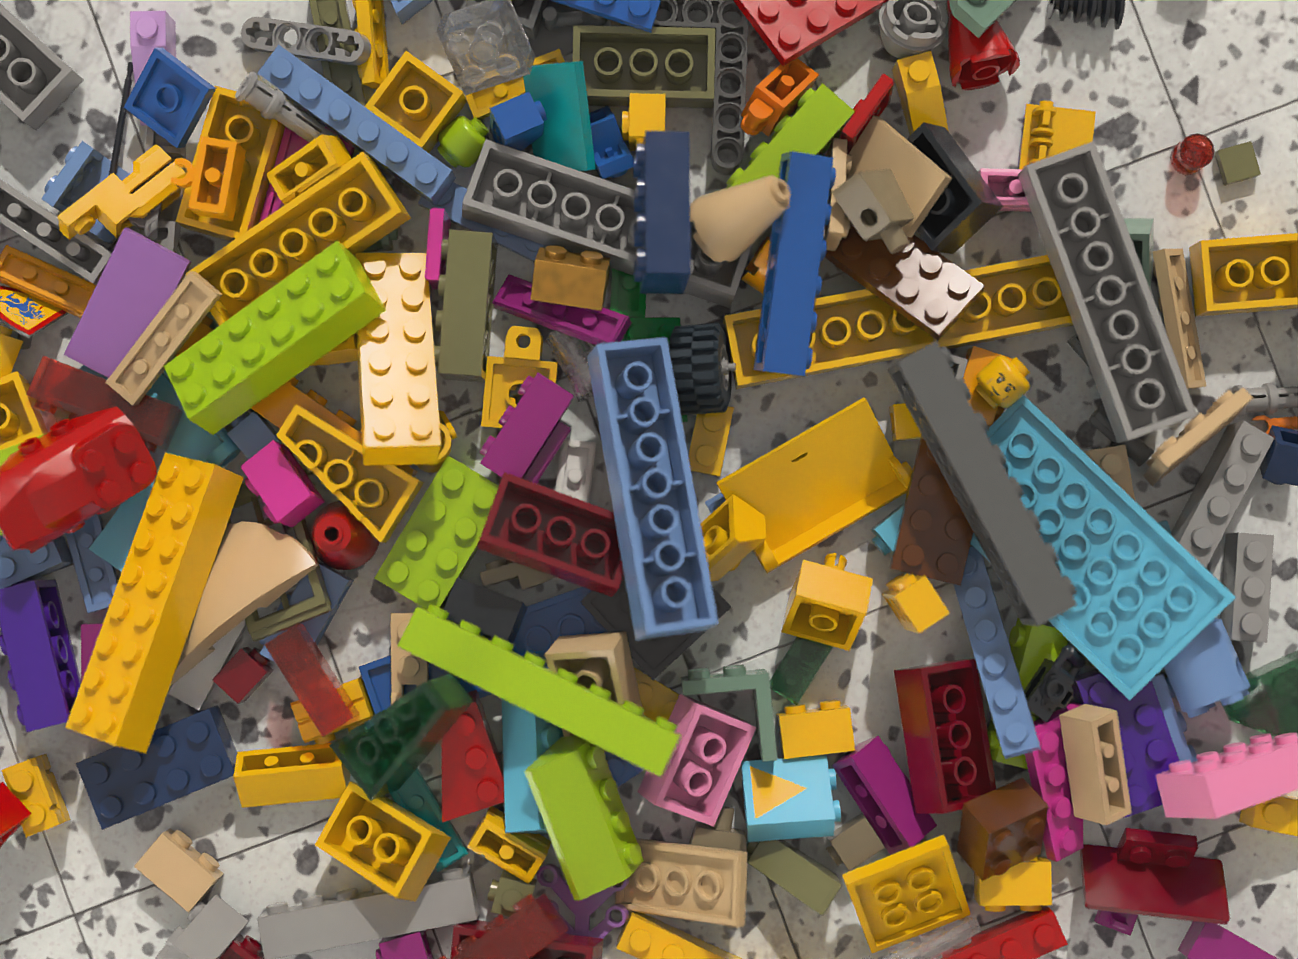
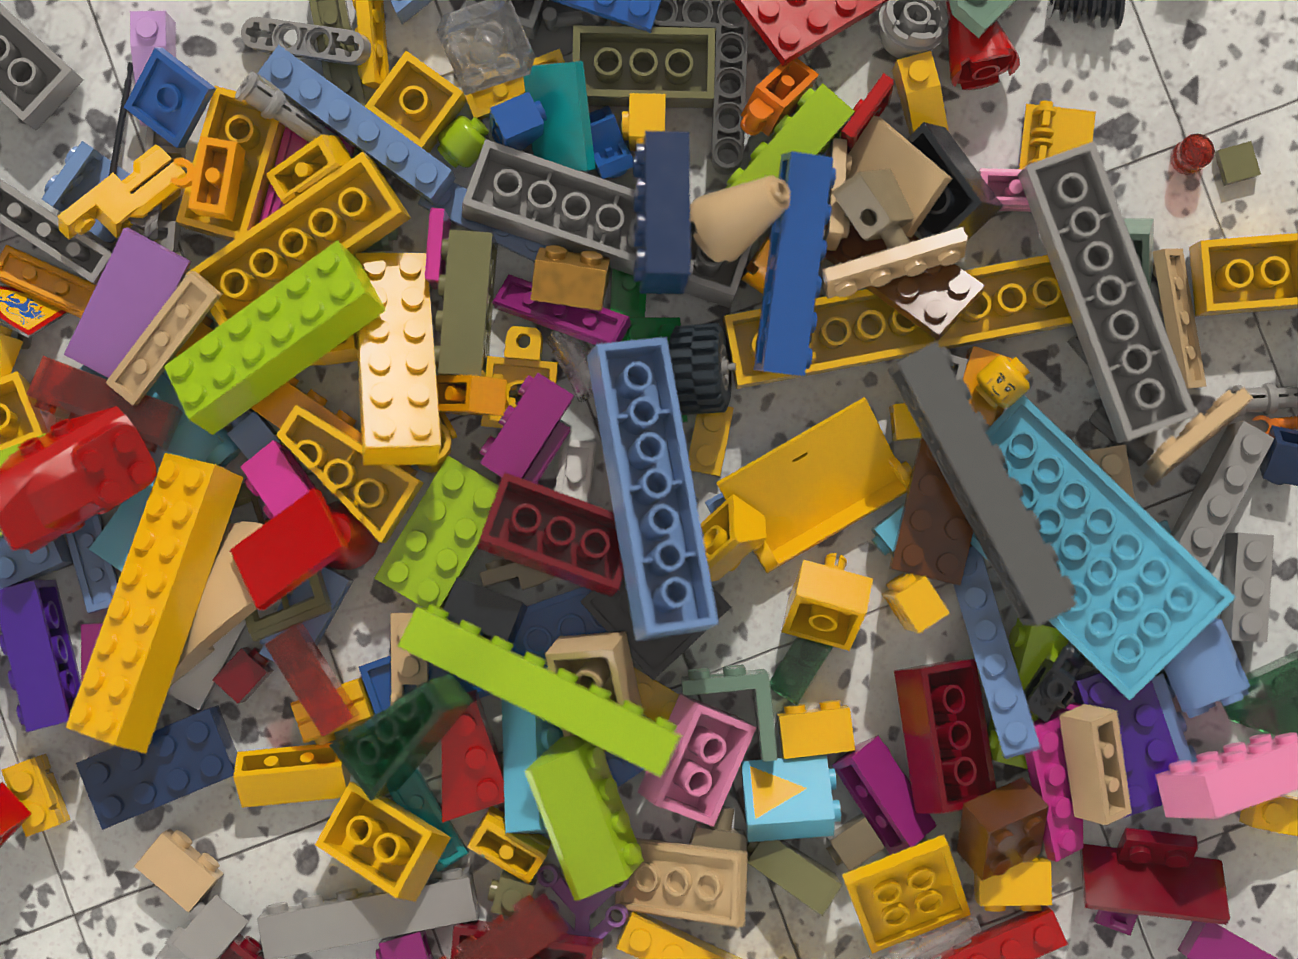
none -> red tile [230,488,349,611]
none -> light orange brick [436,375,507,416]
none -> tan plate [823,227,967,299]

